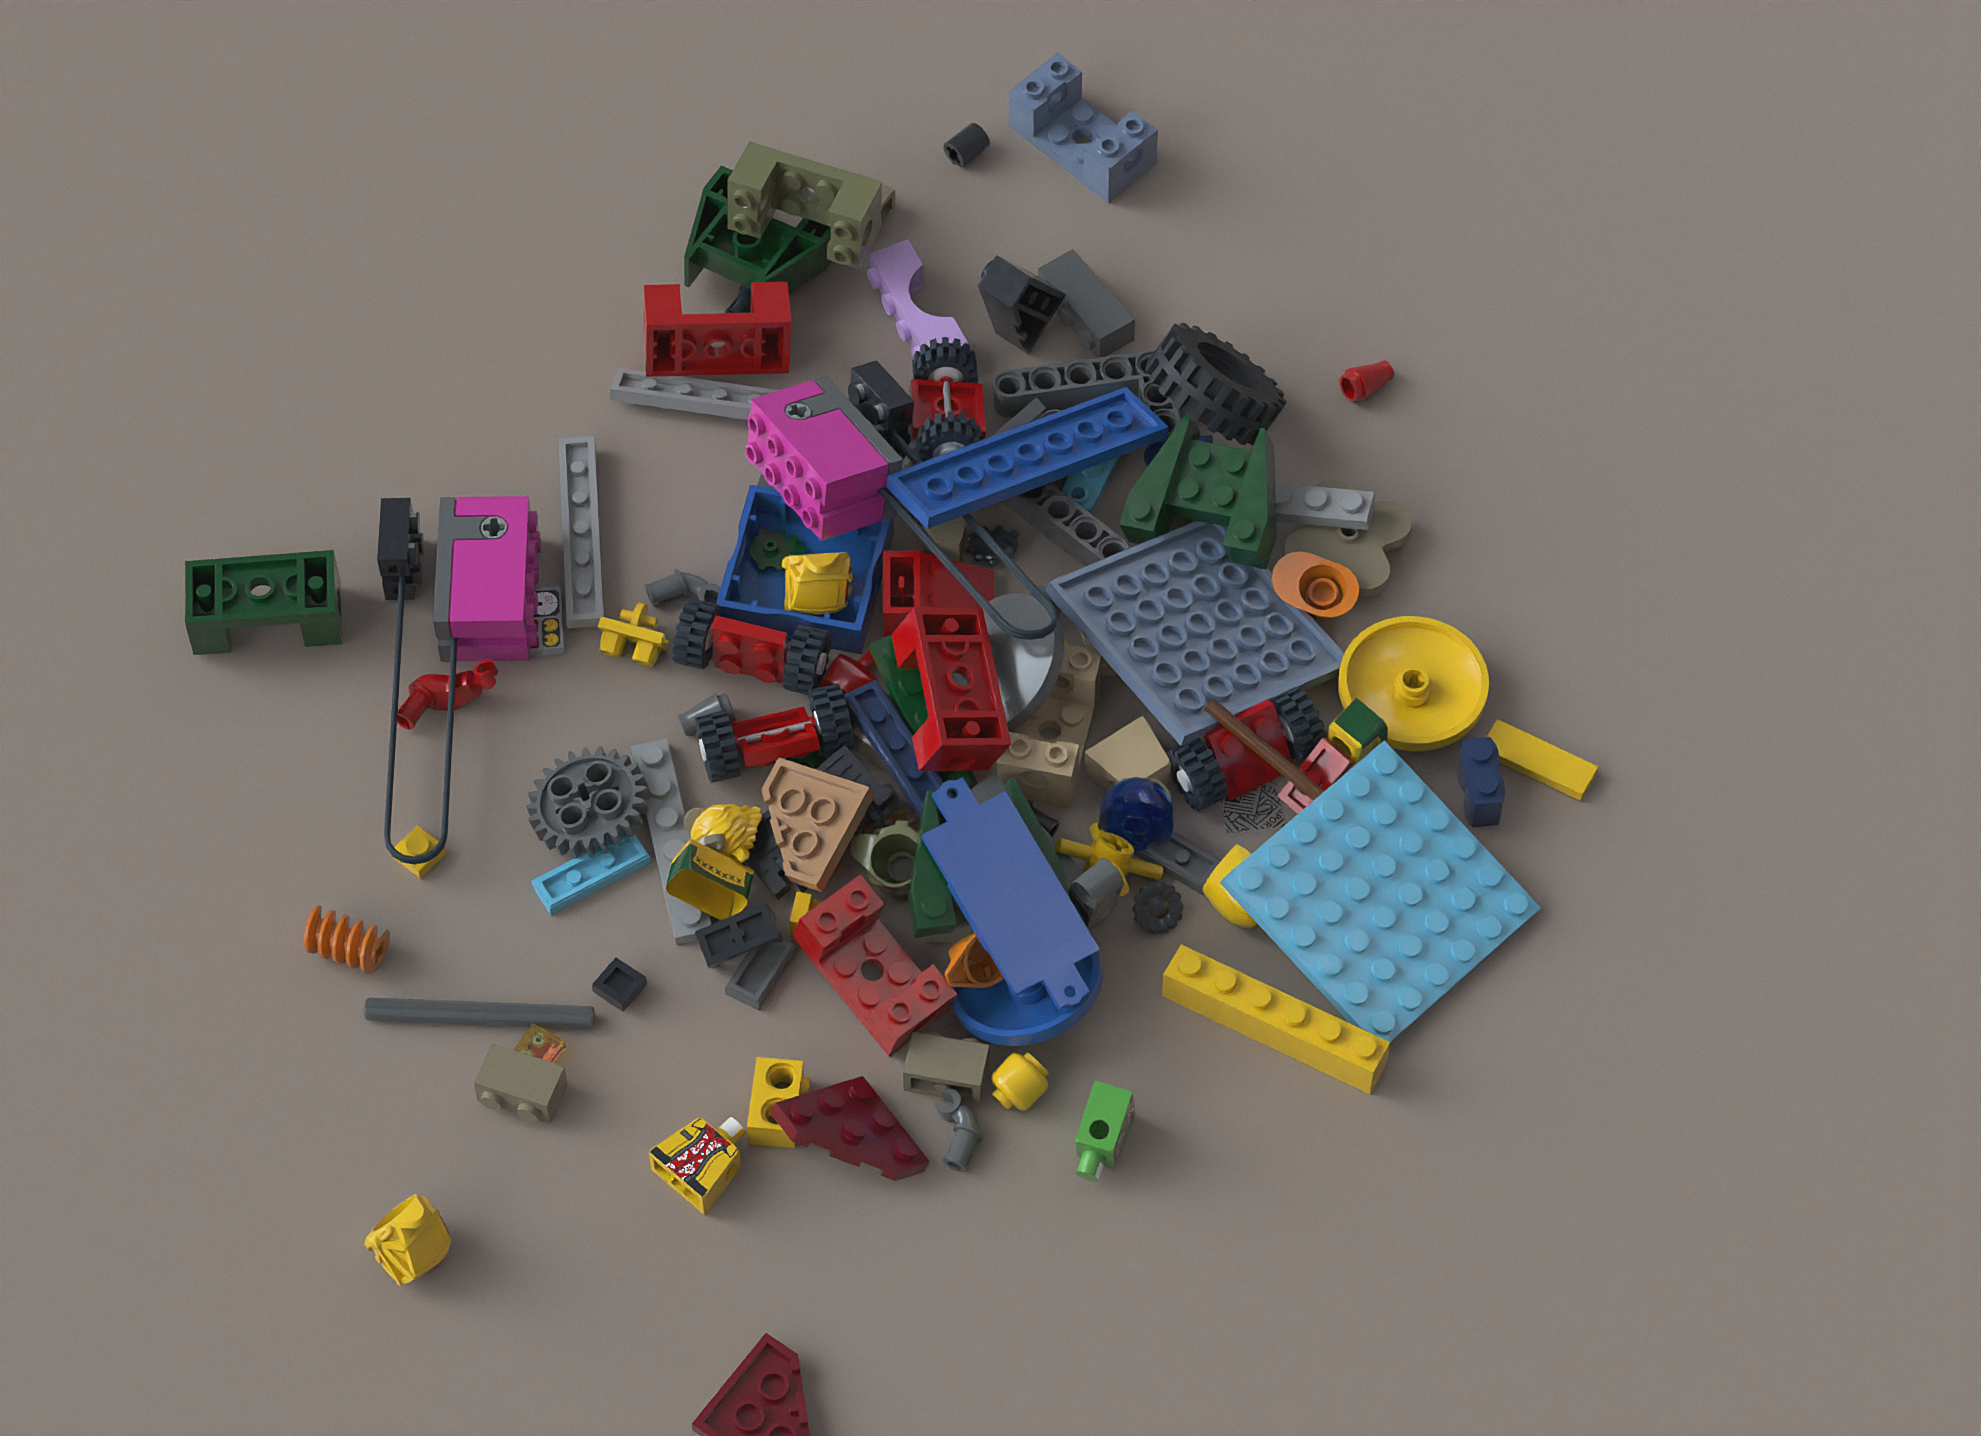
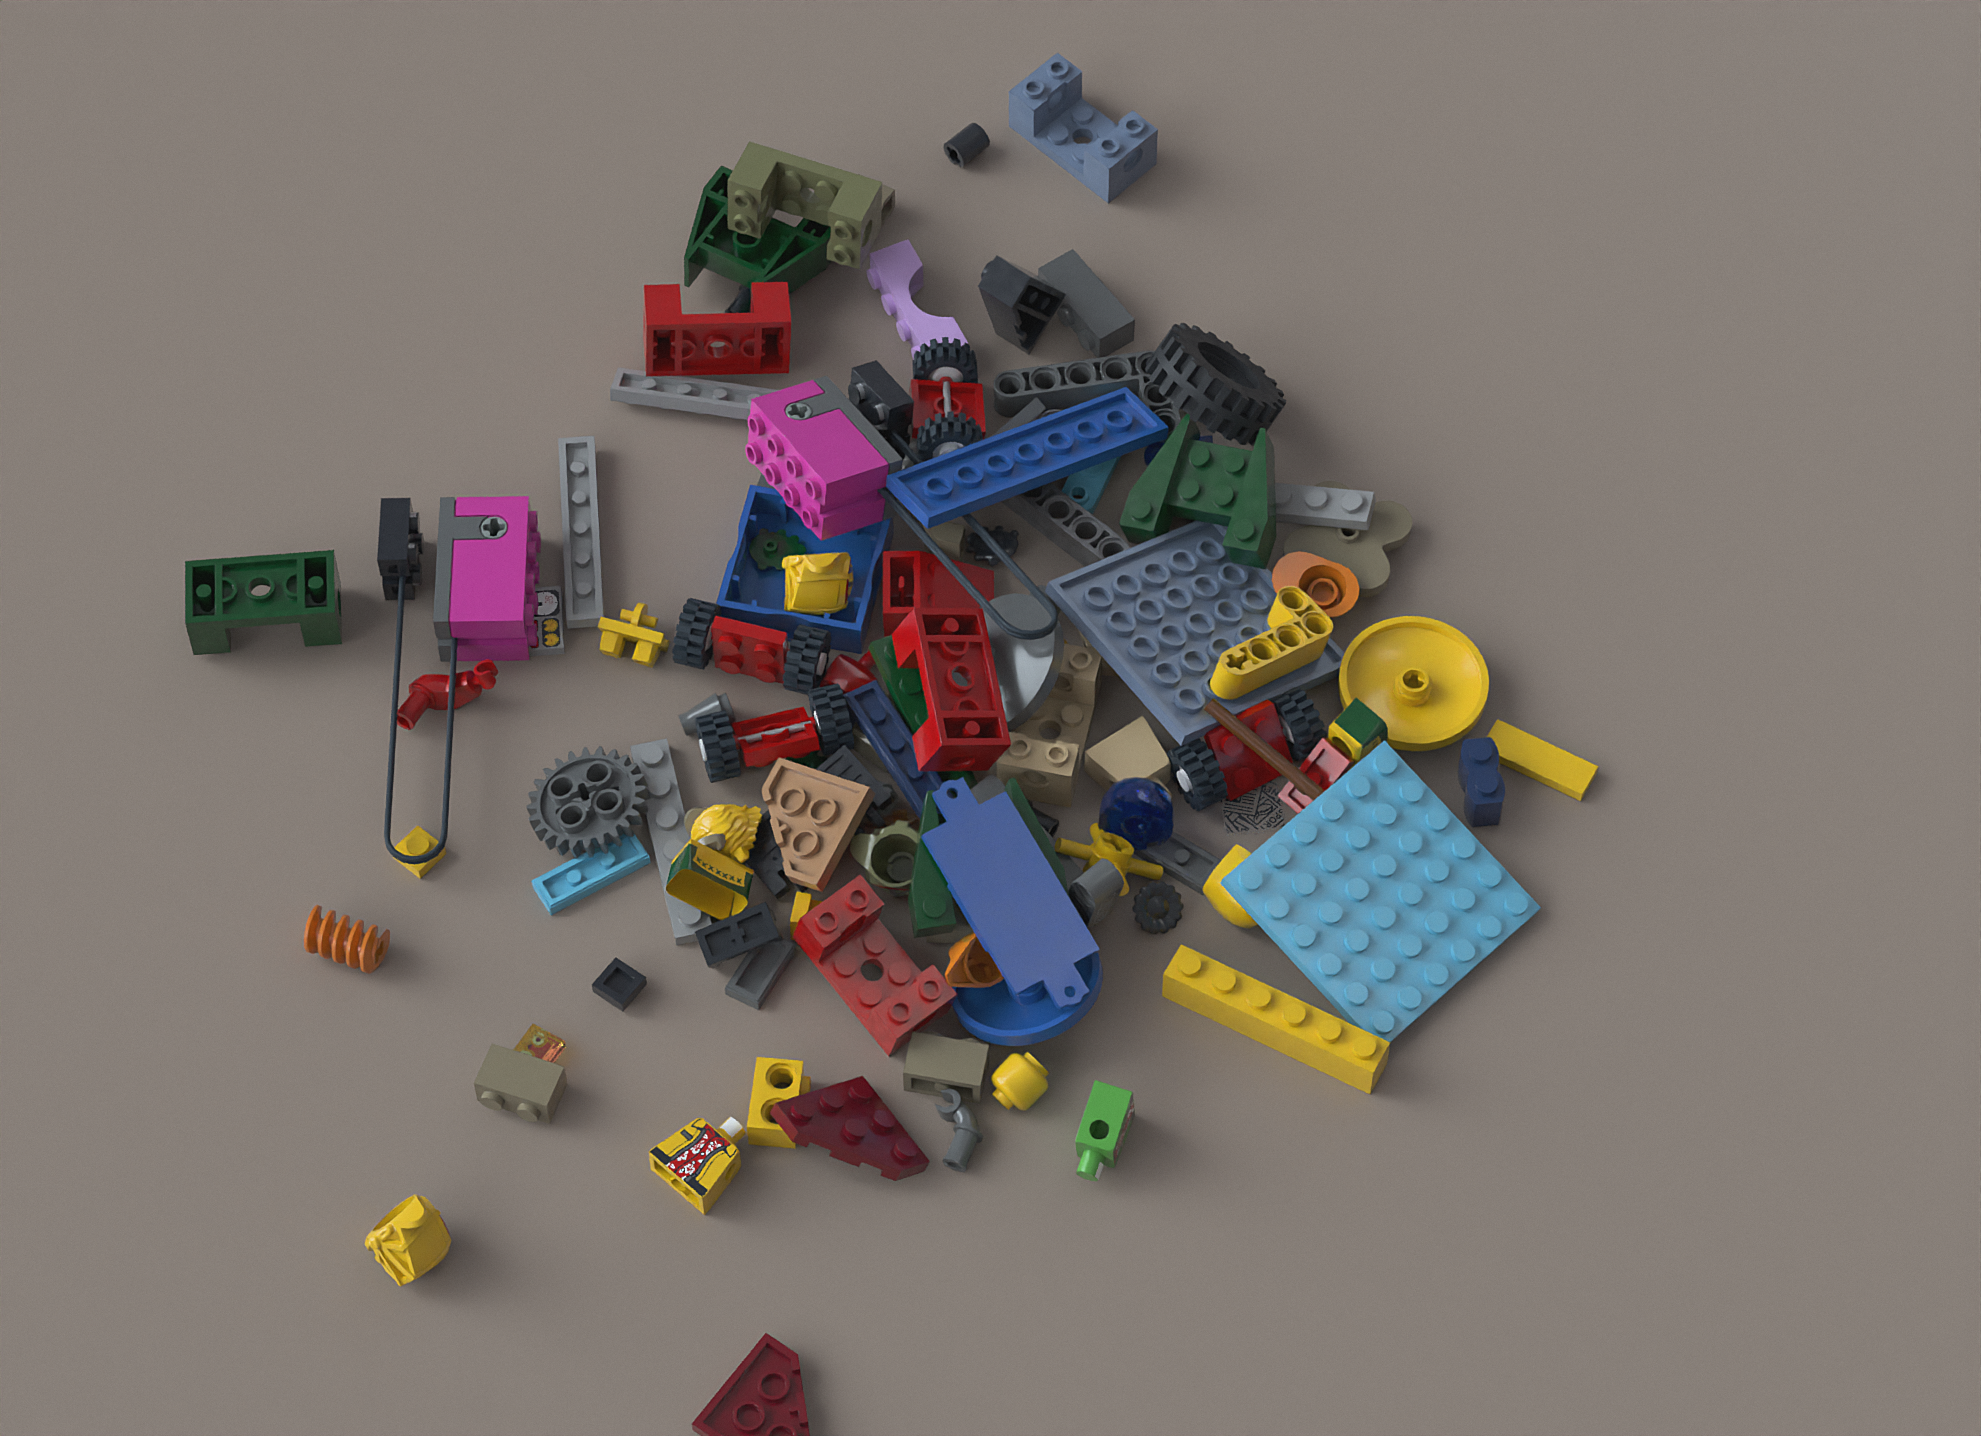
dark grey axle [364,997,595,1029] -> none
dark grey piece [645,569,720,607] -> none
red cone [1339,360,1394,402] -> none
none -> yellow beam [1210,586,1334,700]

